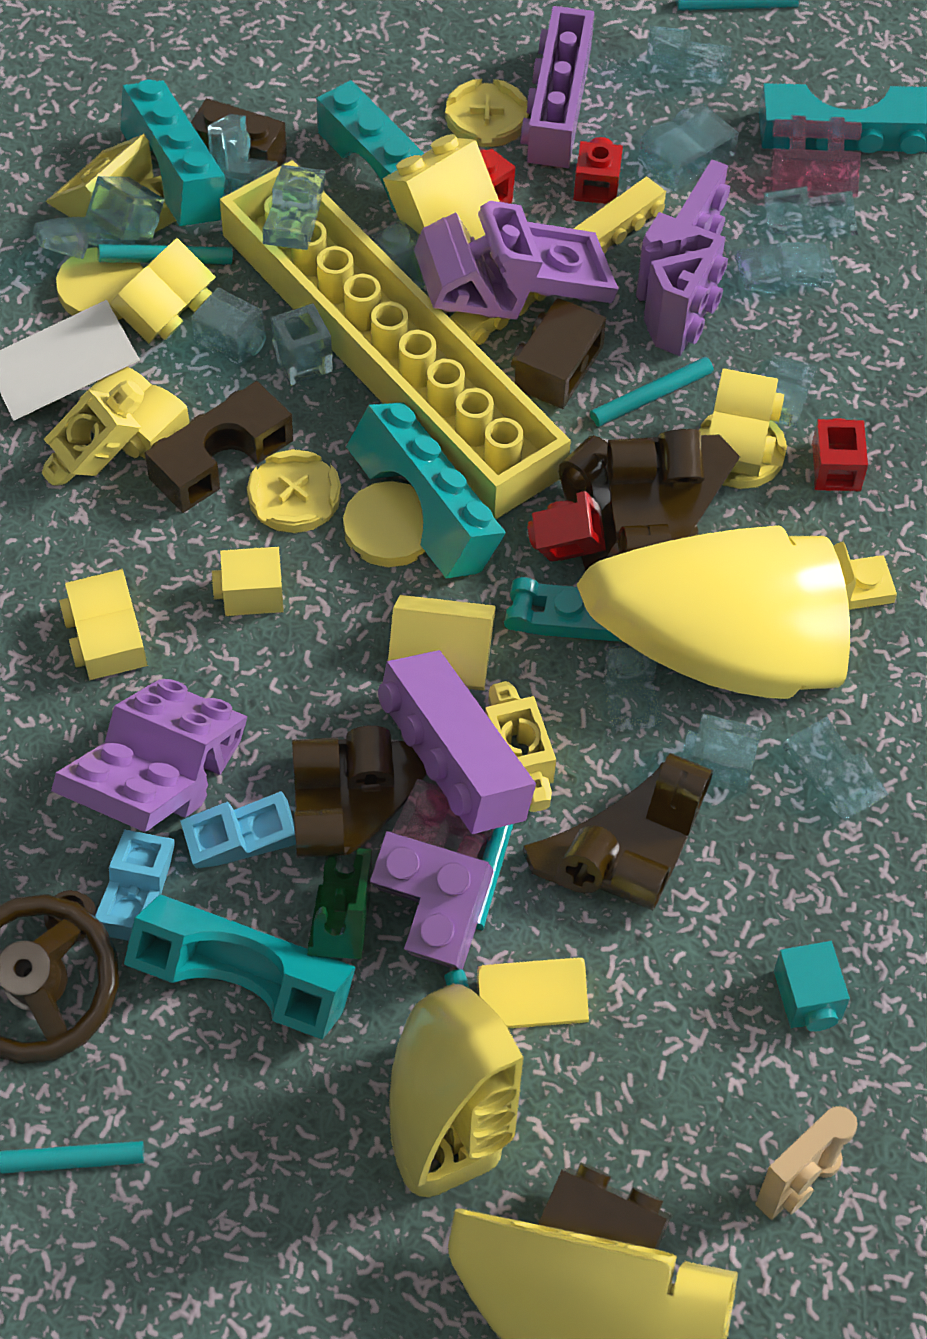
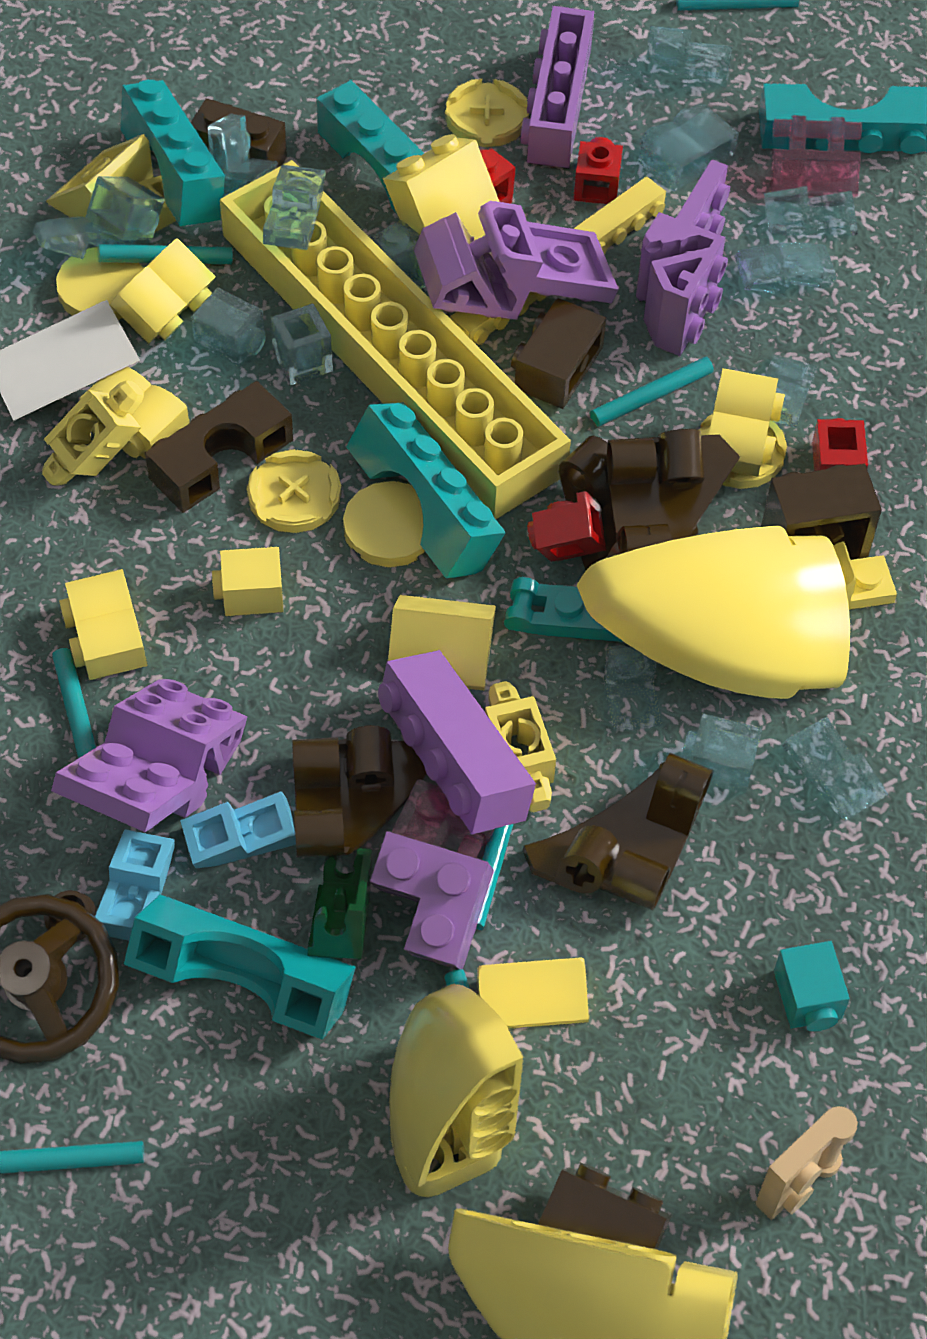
none -> teal bar [52,648,96,758]
none -> dark brown brick [761,463,882,560]

